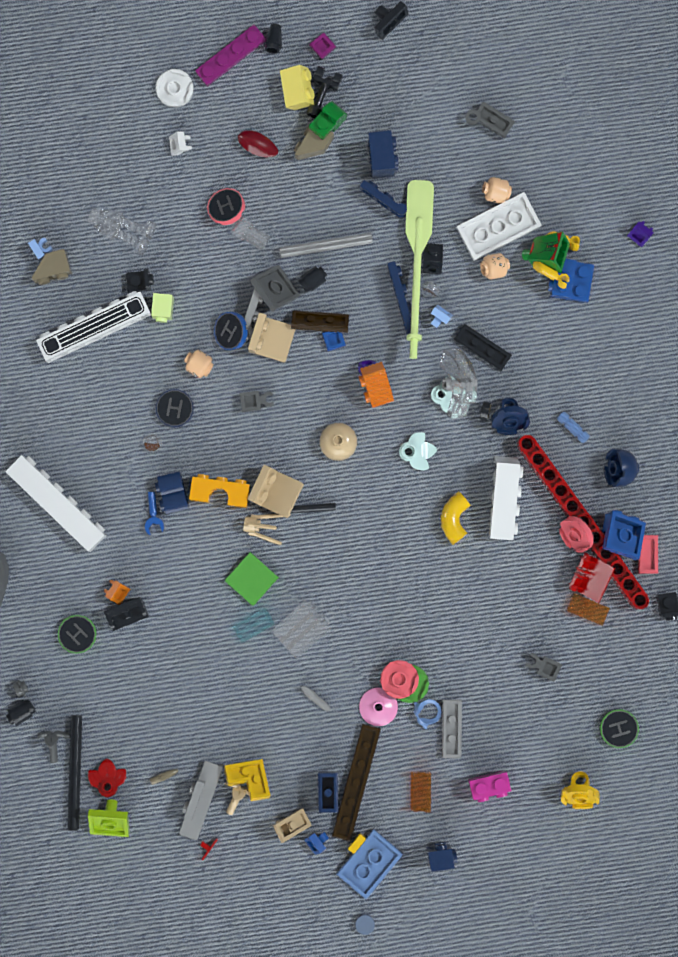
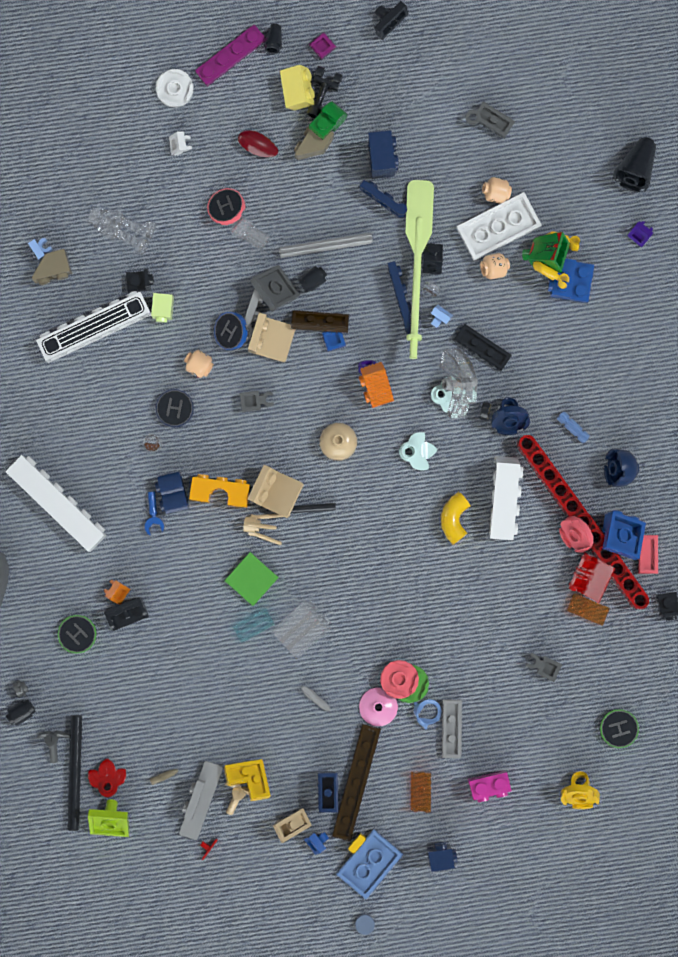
none -> black cone [613,137,656,192]

